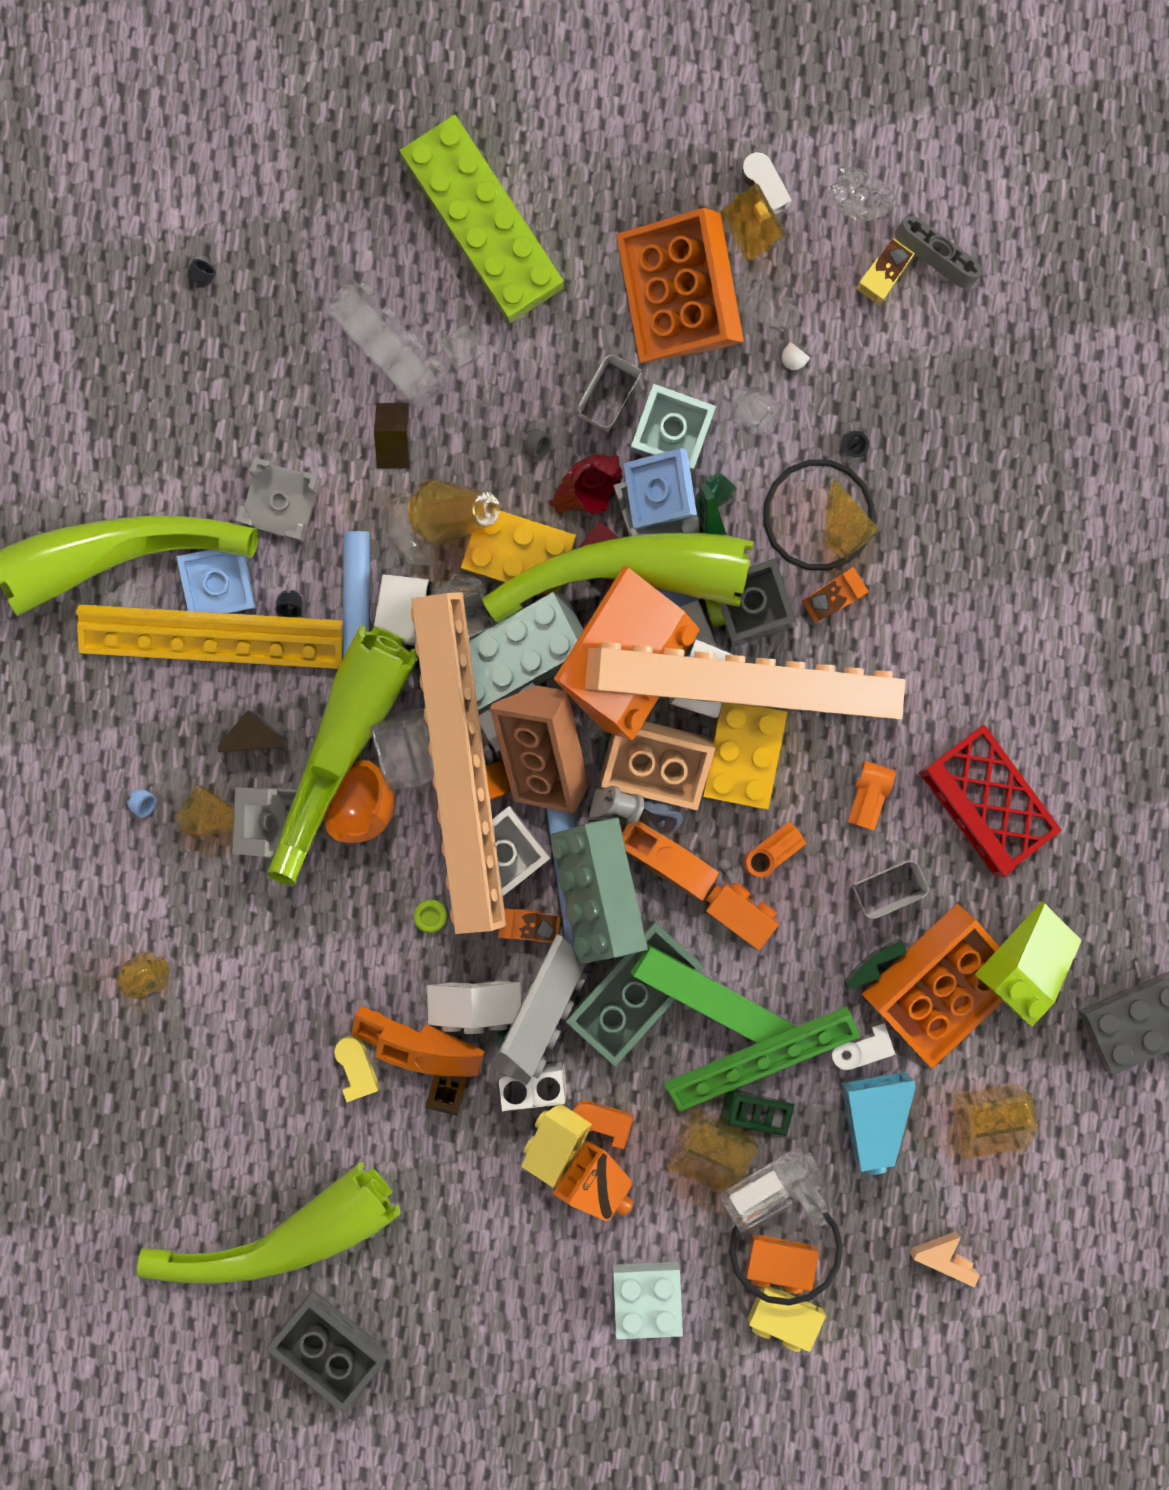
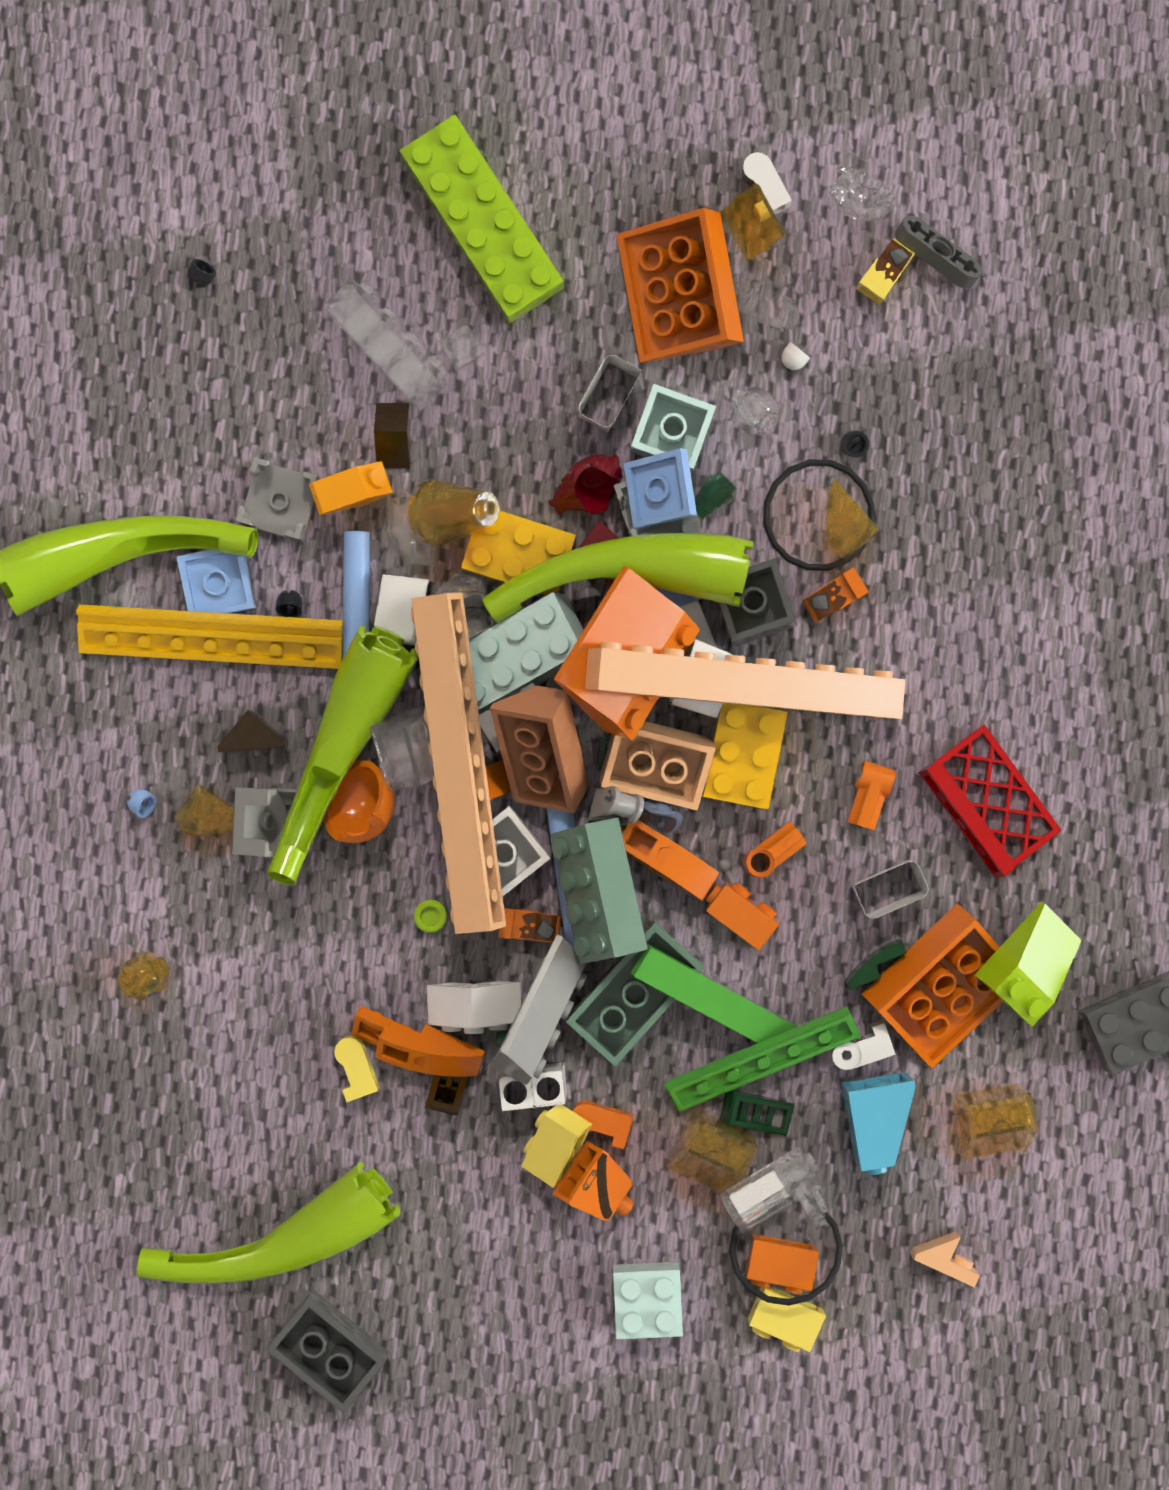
dark grey hinge [523,429,552,458] -> none
dark green slope [699,483,727,535] -> none
lime tile [705,600,726,628] -> none
none -> light orange slope [309,461,393,515]

